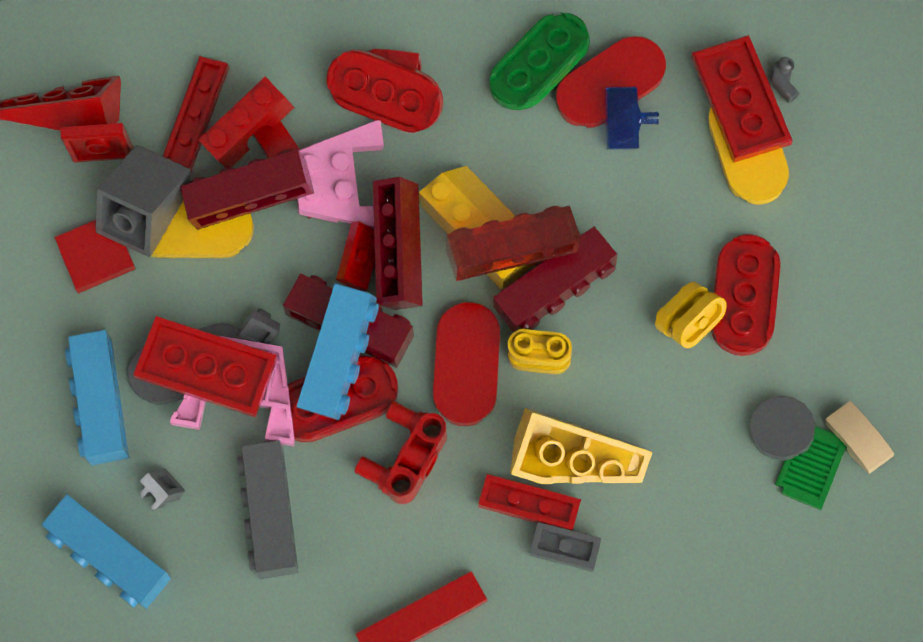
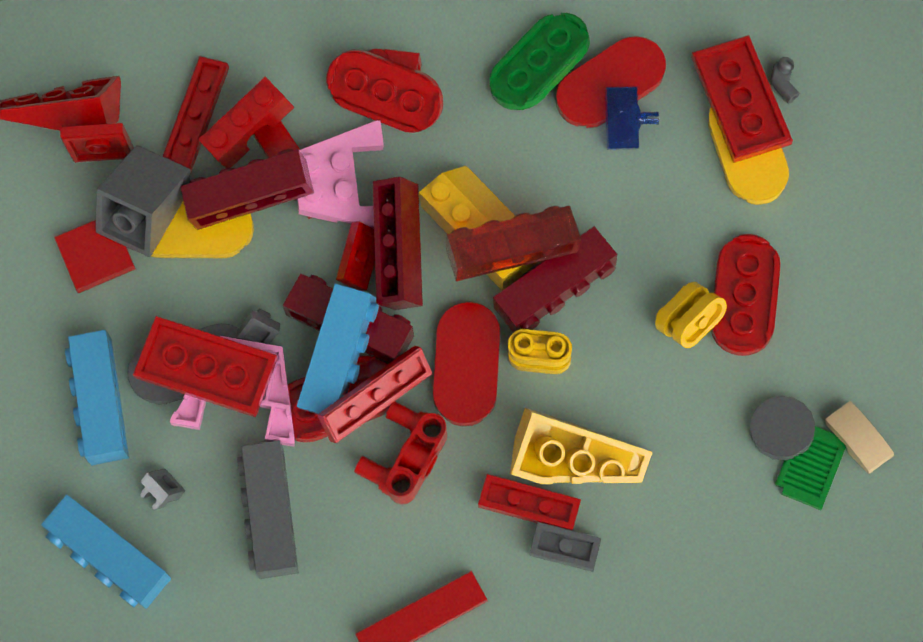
none -> tile [317,346,433,443]

